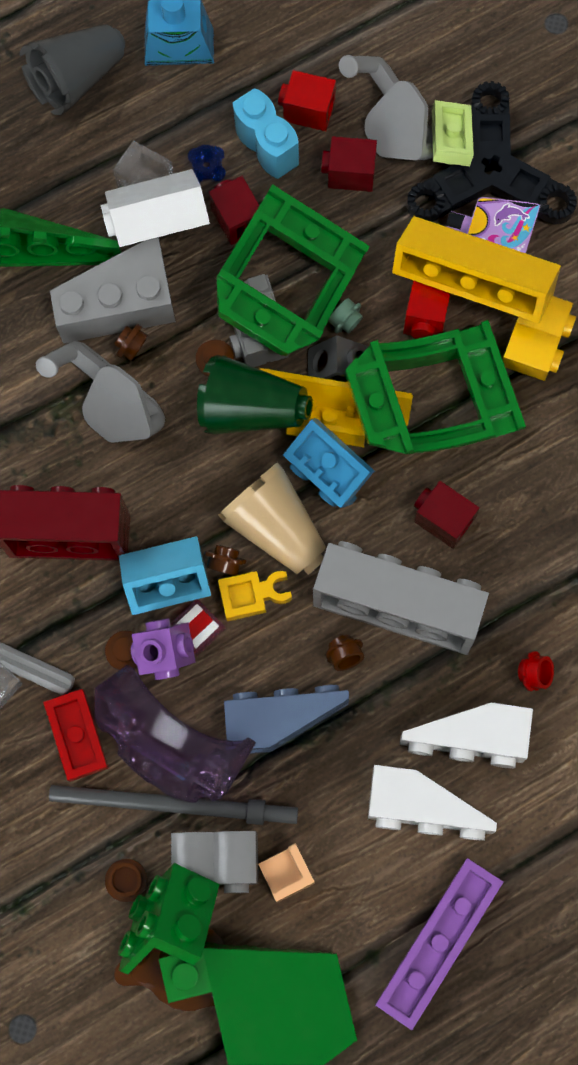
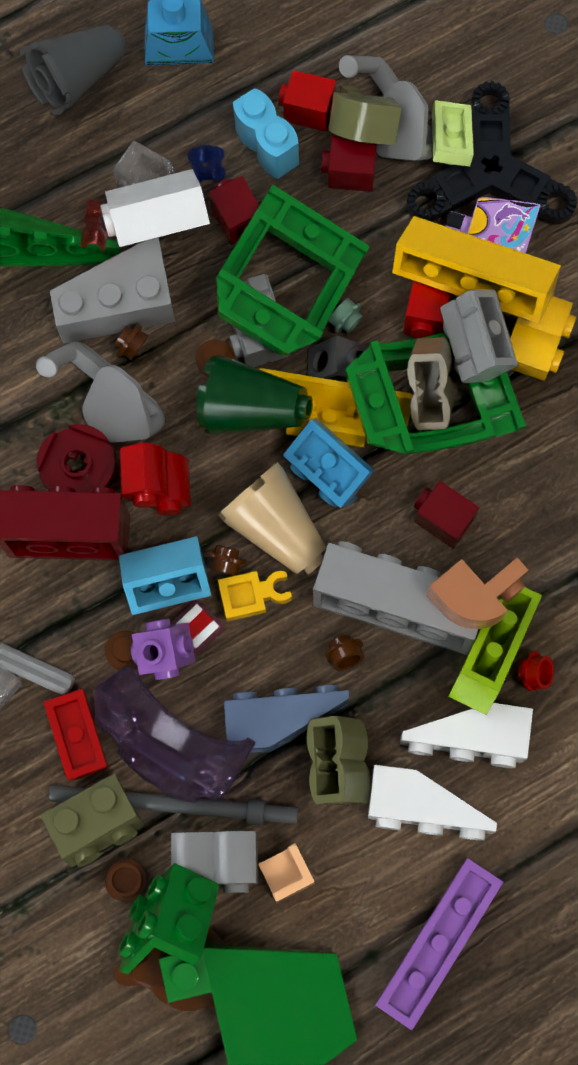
none -> dark red plate [37,424,117,492]
none -> olive bracket [40,773,144,867]
none -> clear red piece [80,199,108,251]
none -> red brick [120,442,191,516]
none -> olive brick [307,716,371,805]
none -> olive brick [328,84,402,145]
none -> dark tan brick [407,337,455,430]
none -> nougat brick [427,558,529,629]
none -> light grey brick [440,290,518,383]
none -> lime brick [448,587,542,715]

